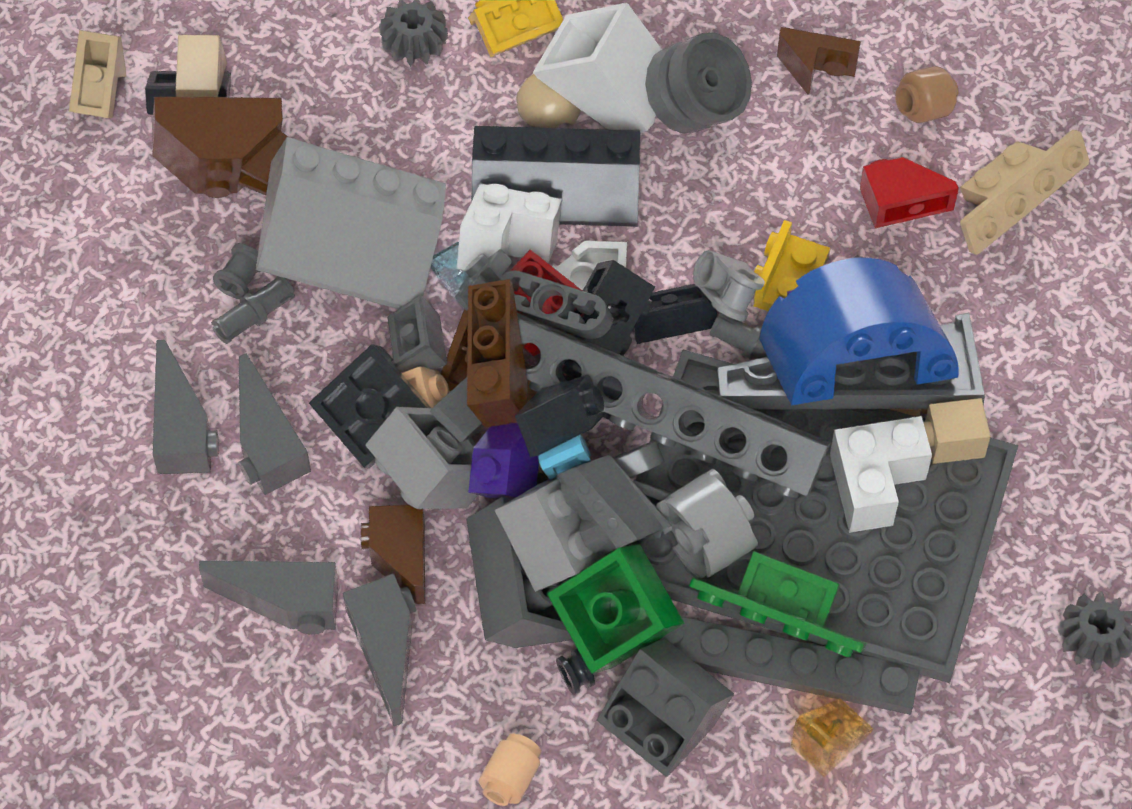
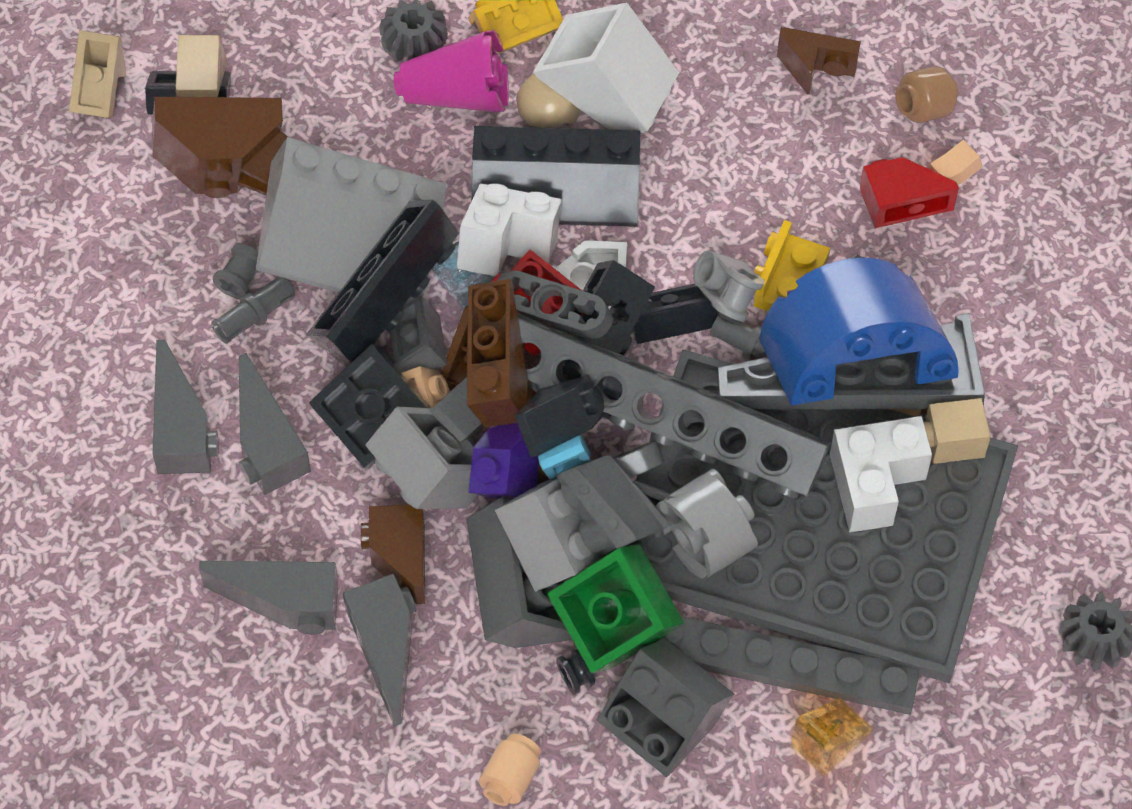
dark grey plate [455,249,512,311] -> none
dark grey wheel [645,32,752,134] -> none
green bracket [689,551,867,658] -> none
tan bracket [960,129,1089,255] -> none
none -> black slope [306,199,459,367]
none -> dark pink cone [394,30,509,113]
none -> light nougat piece [929,139,983,185]

